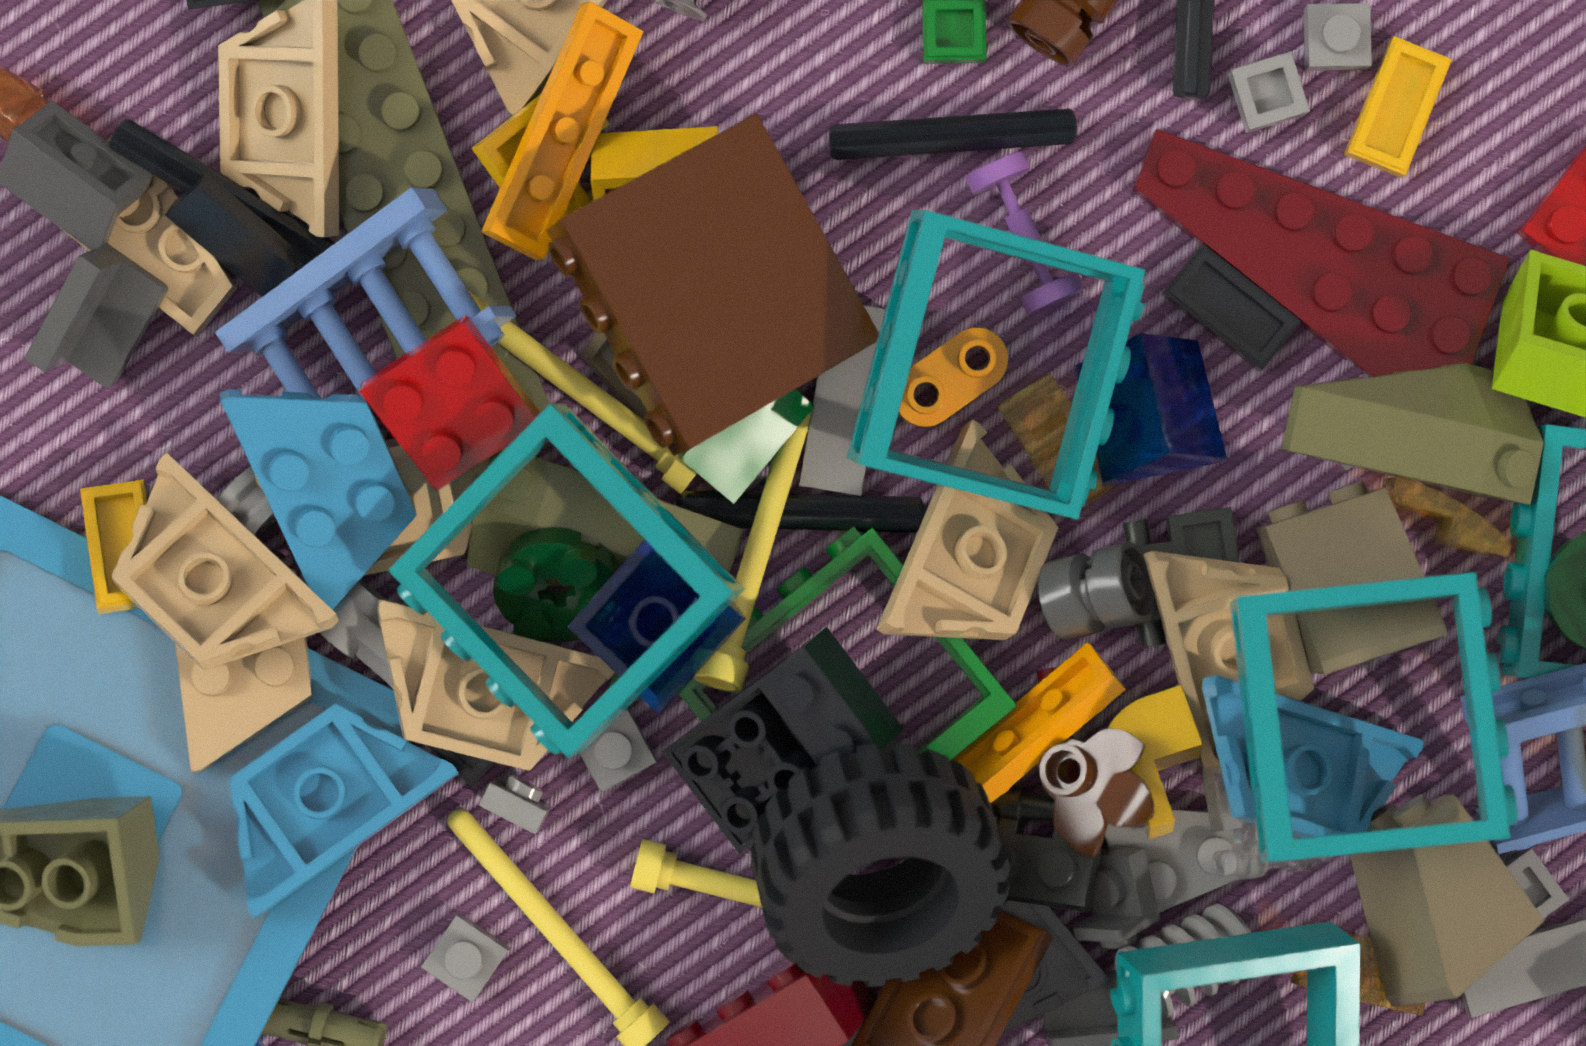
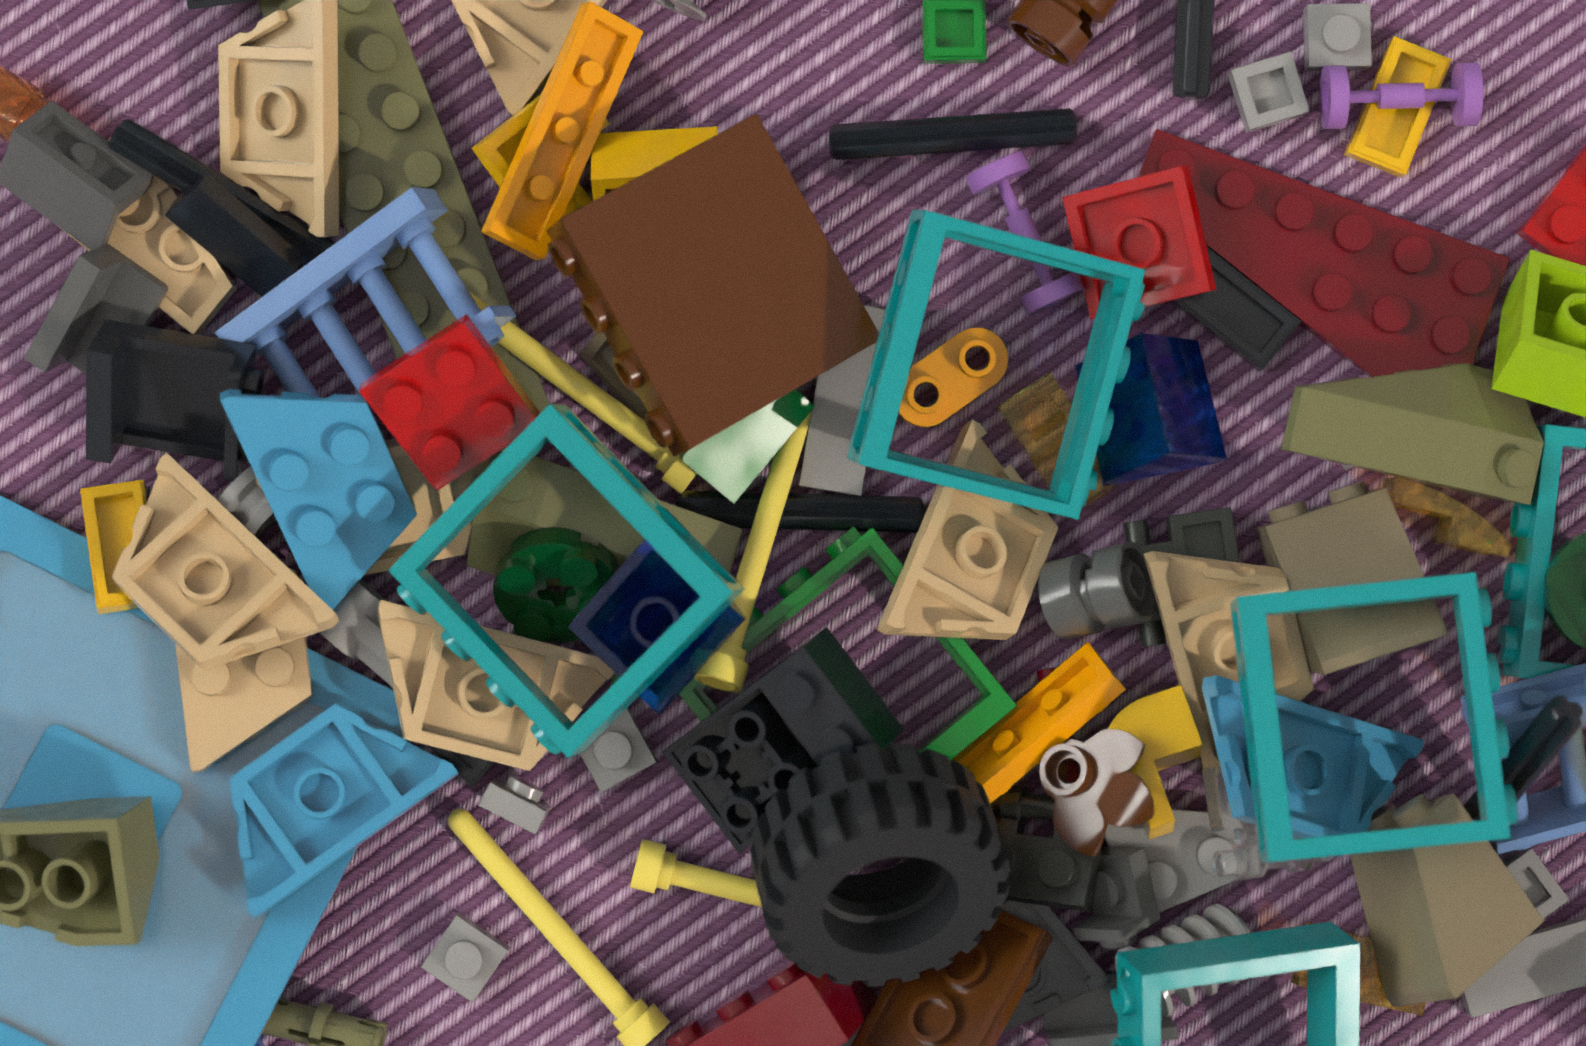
none -> black panel [86,319,265,482]
none -> red plate [1062,166,1216,320]
none -> medium lavender wheel [1319,62,1484,129]
none -> black axle [1463,696,1583,821]

